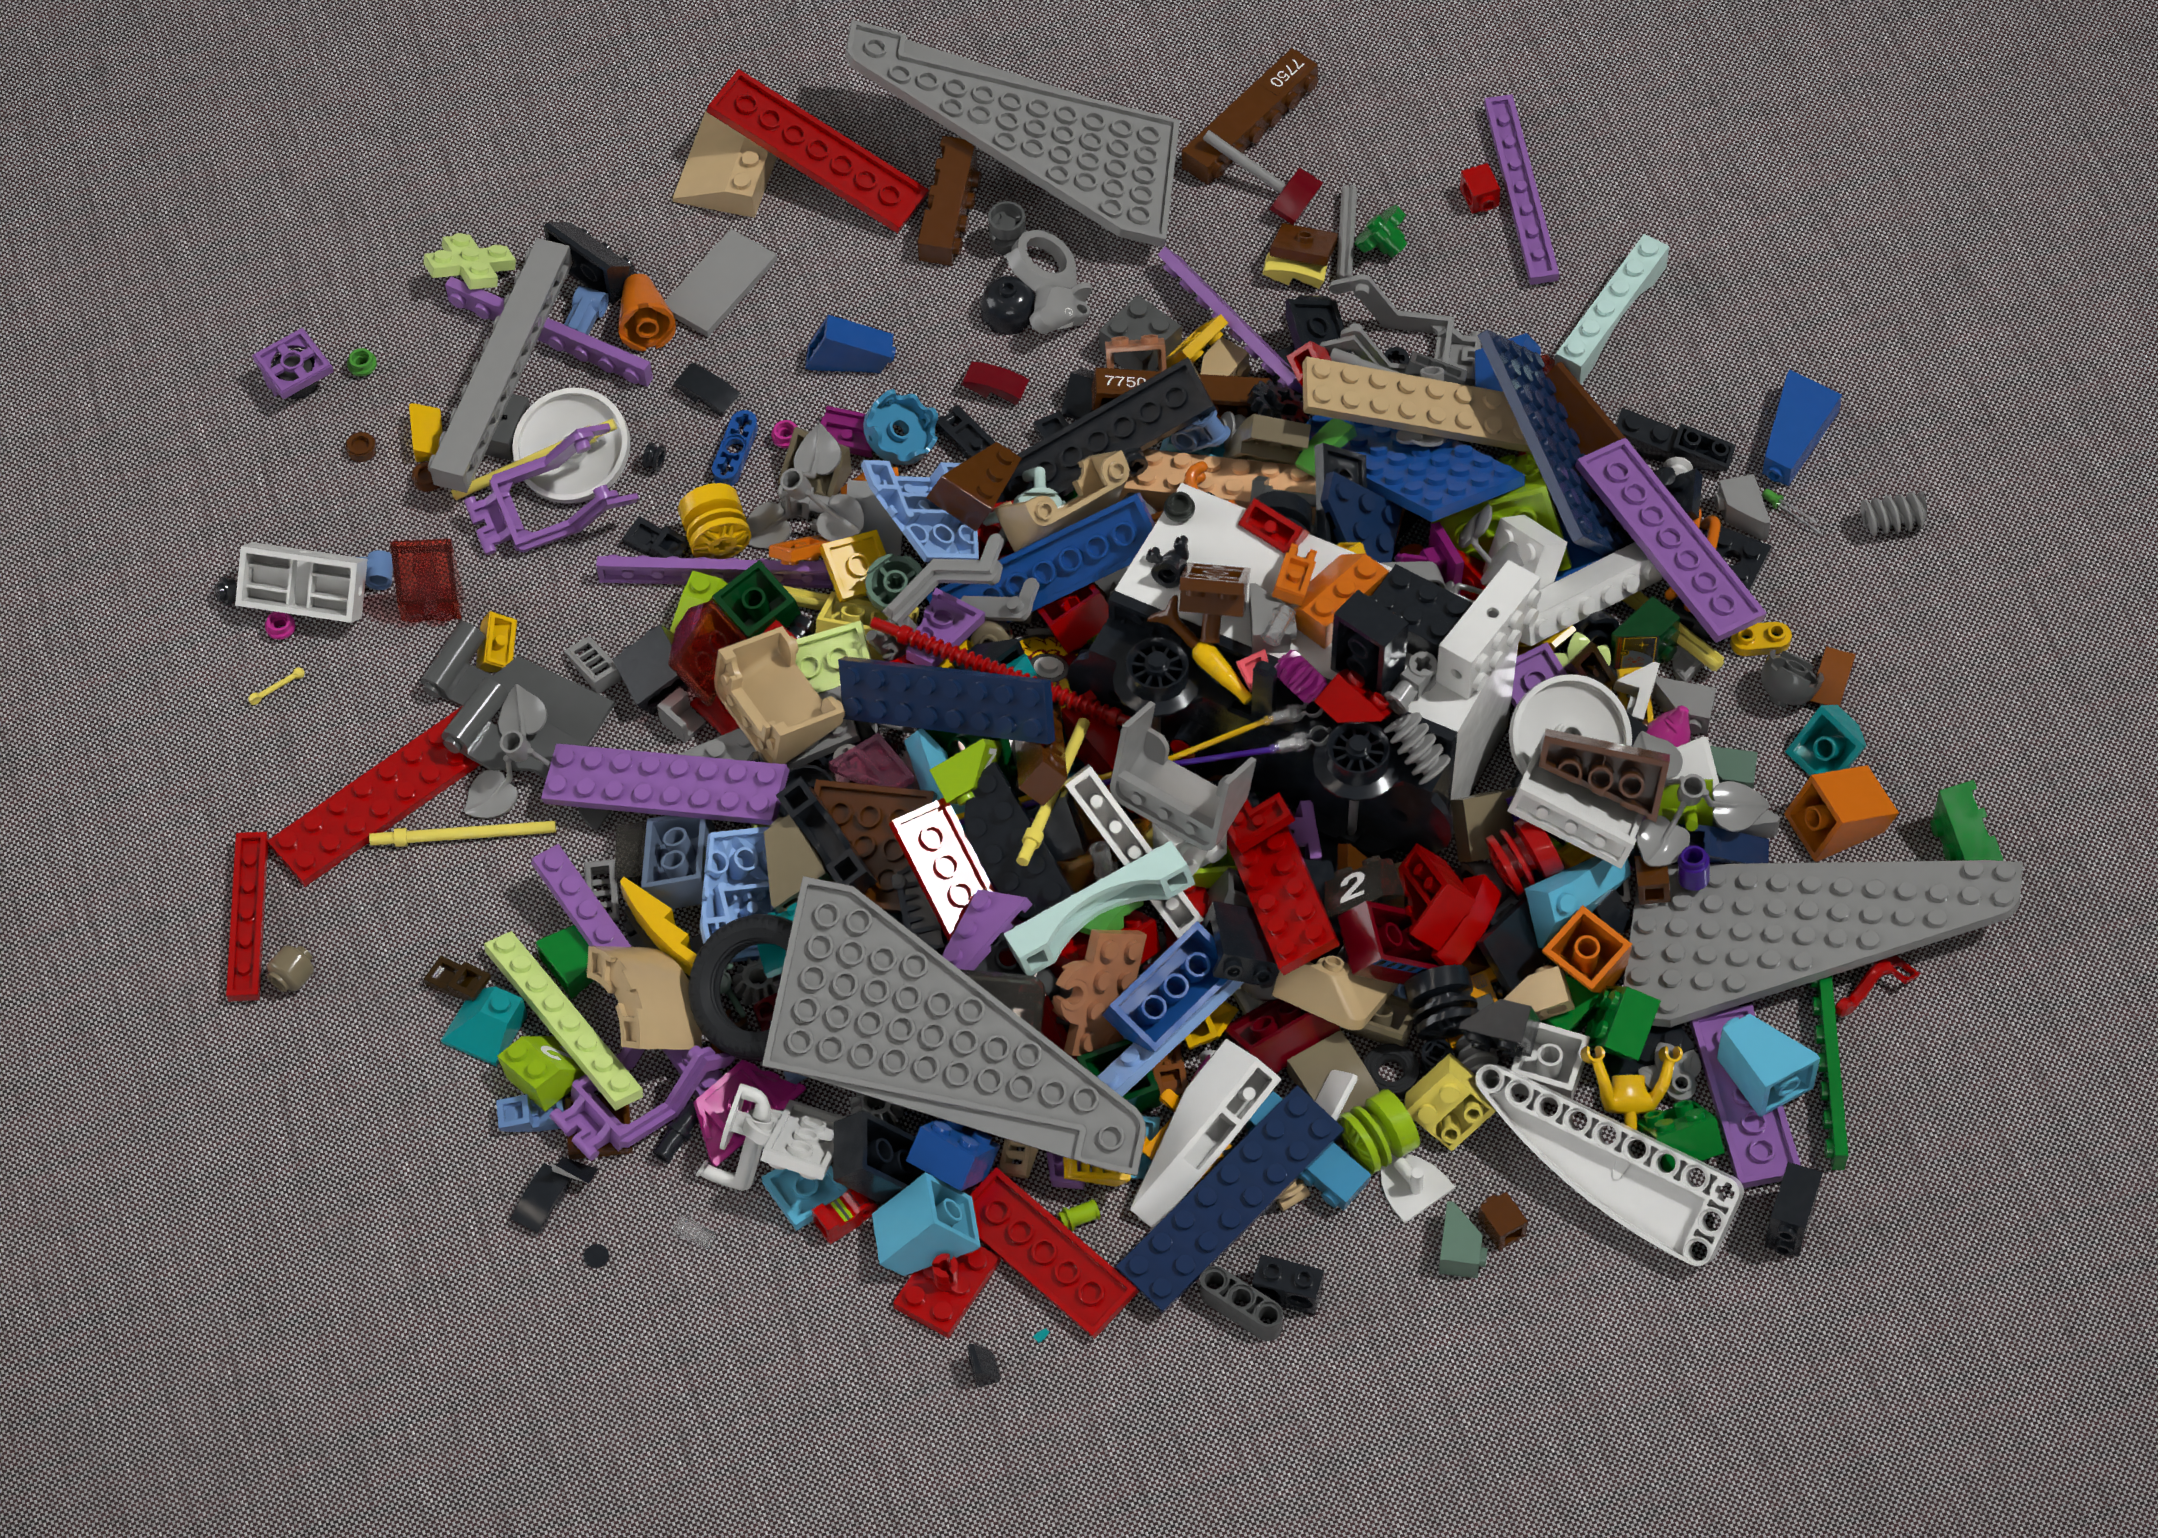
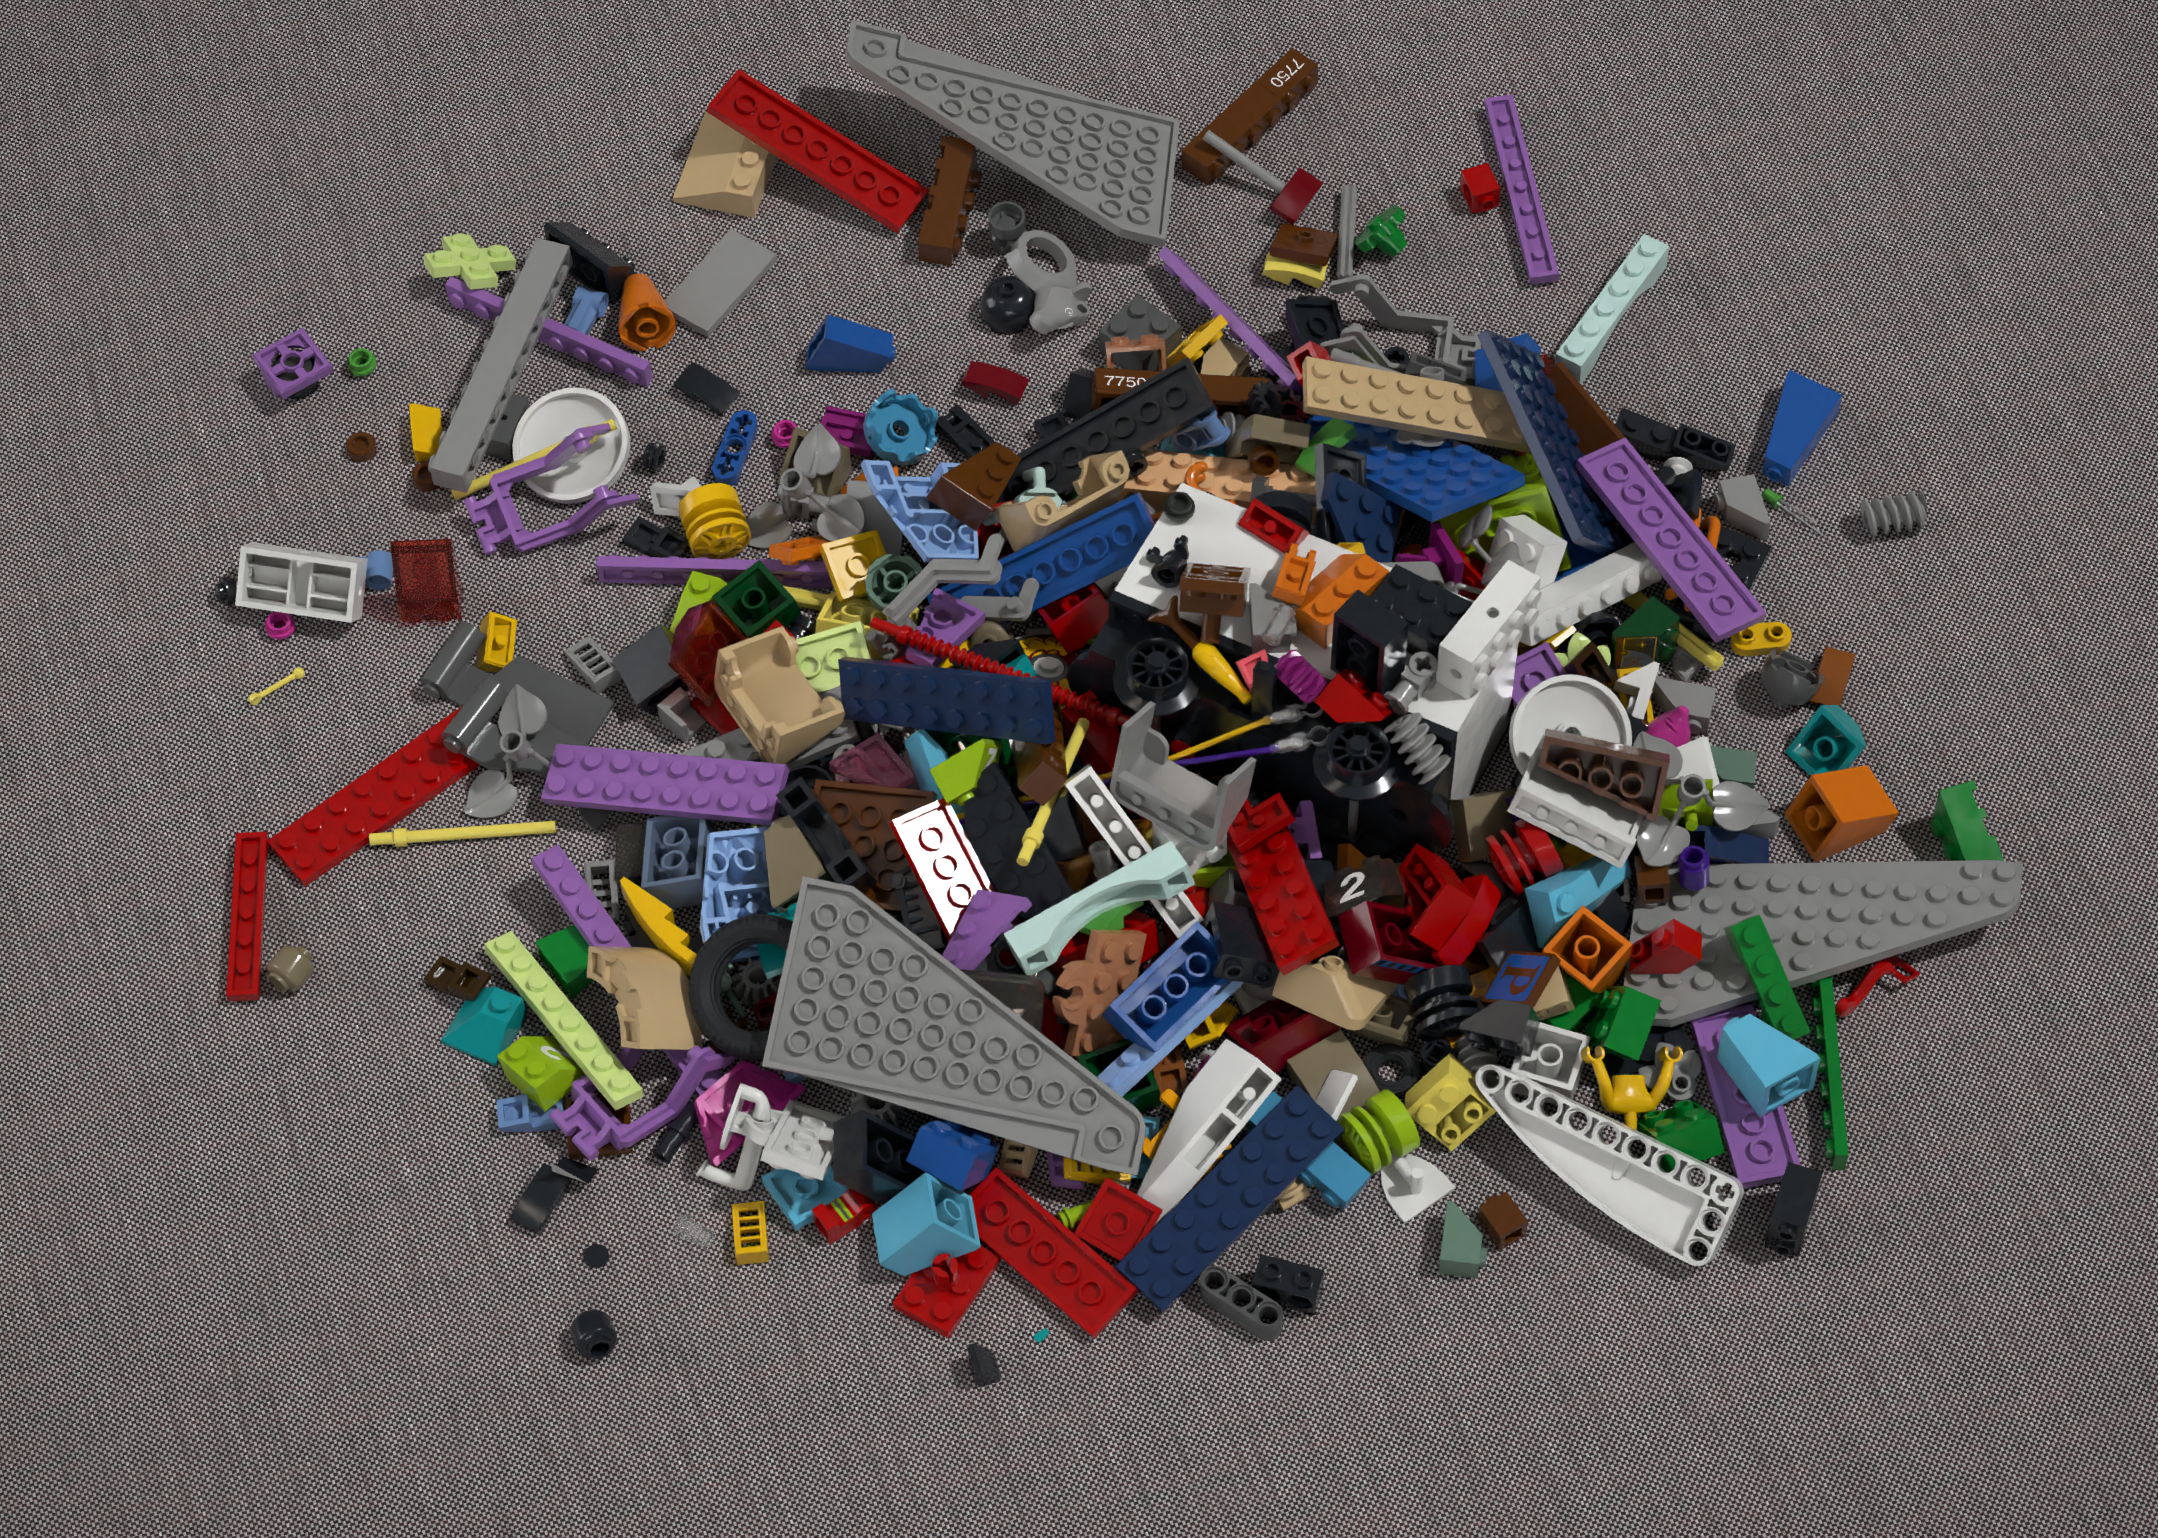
none -> black head [570,1310,617,1359]
none -> white slope [650,477,700,517]
none -> yellow slope [732,1201,769,1265]
none -> red plate [1074,1177,1163,1261]
none -> reddish brown tile [1248,444,1280,476]
none -> tile [1480,950,1561,1008]
none -> red slope [1630,919,1702,974]
none -> green arch [1723,914,1811,1040]

